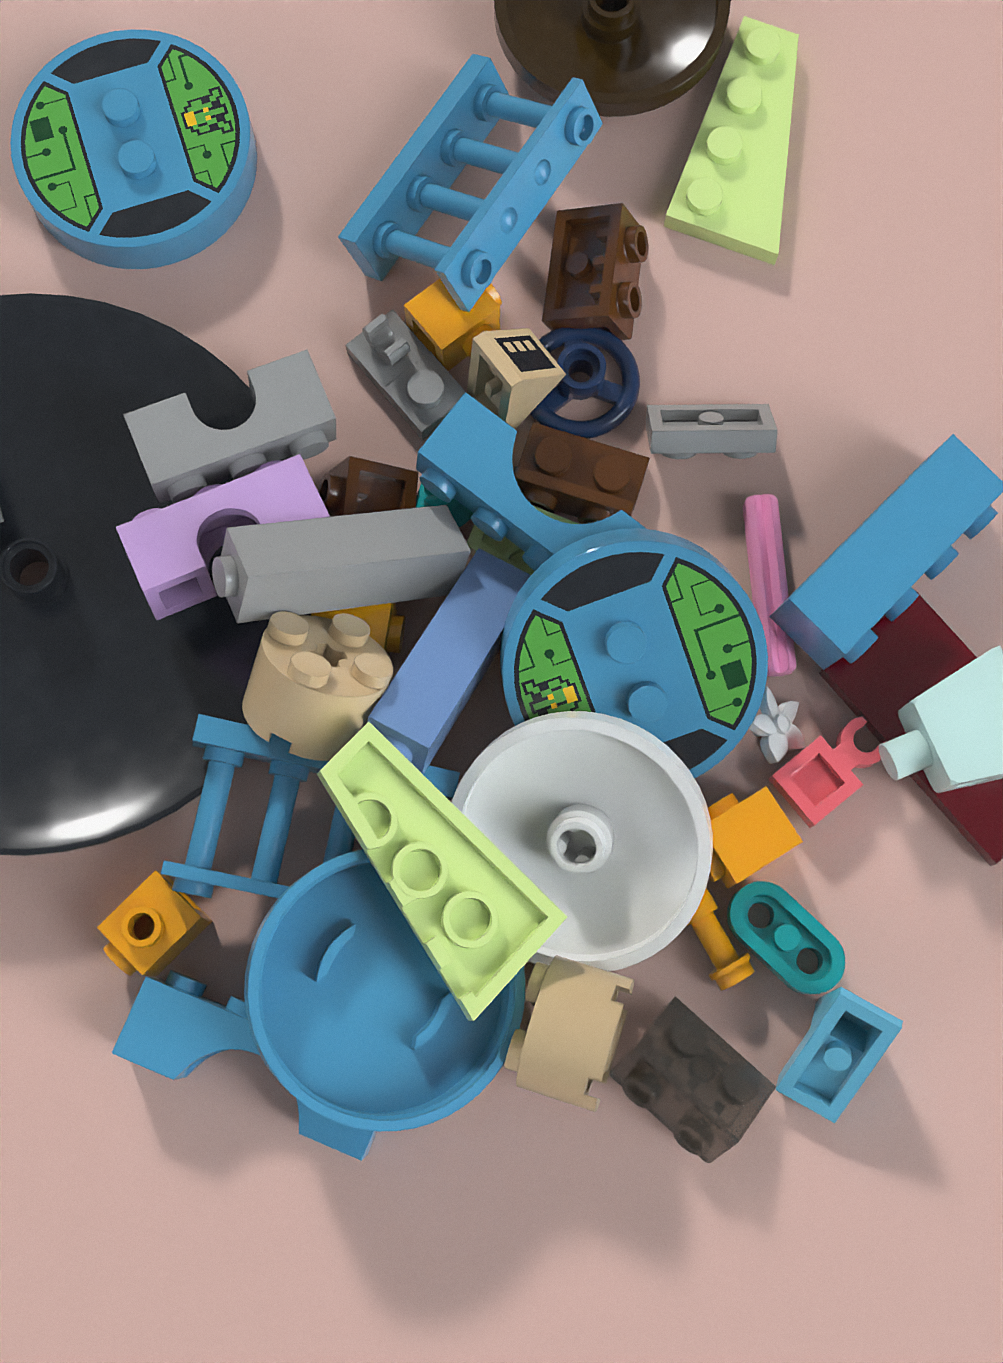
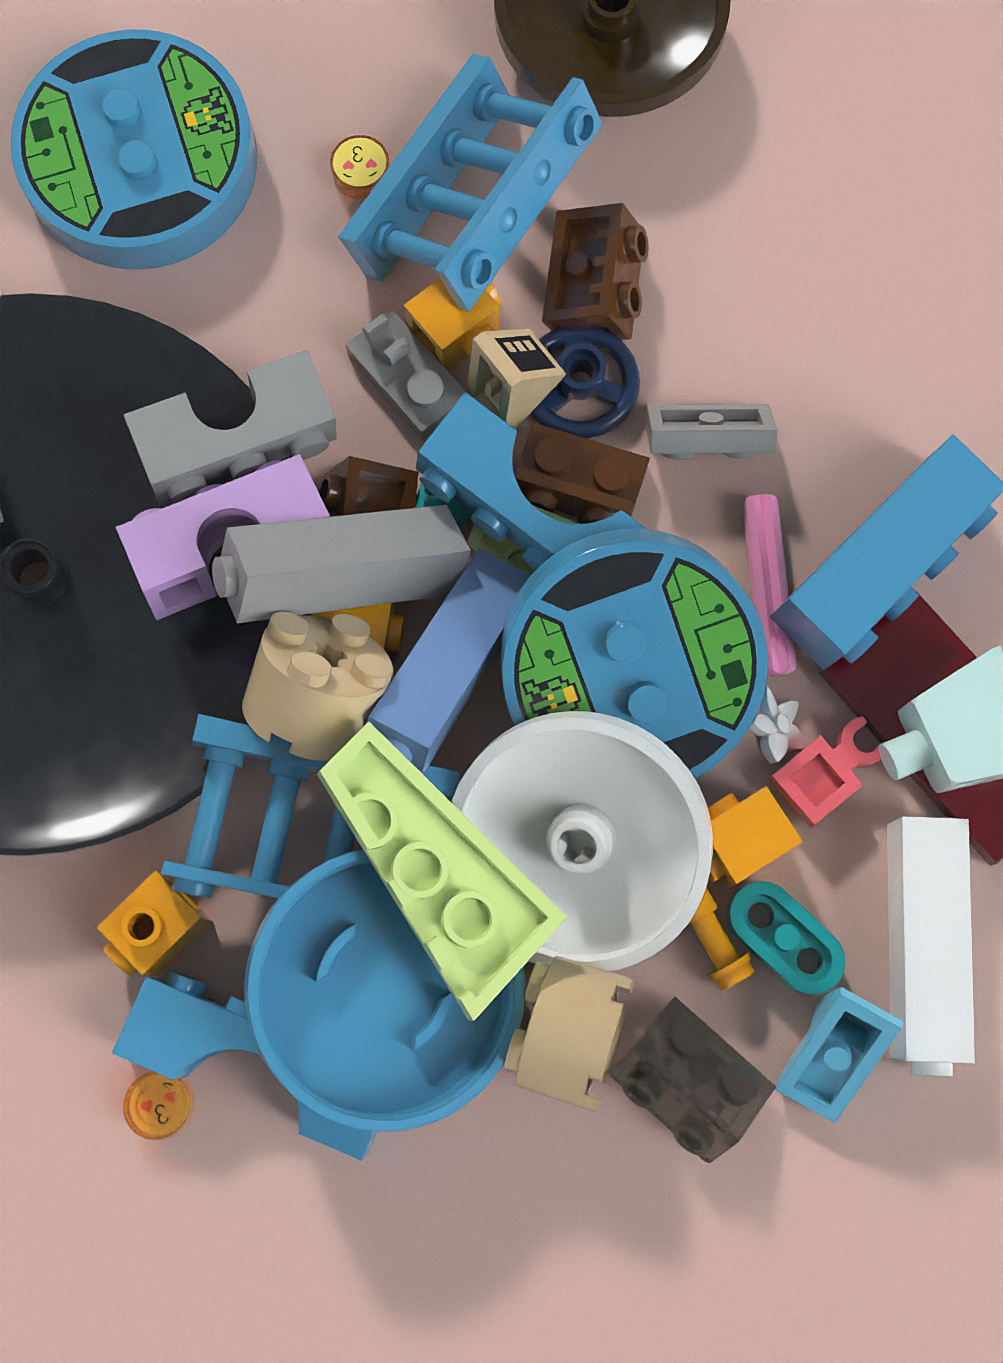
yellowish green wing [664,16,799,265] -> none
none -> clear orange tile [123,1071,194,1140]
none -> light yellow tile [330,135,390,199]
none -> white brick [887,817,975,1076]

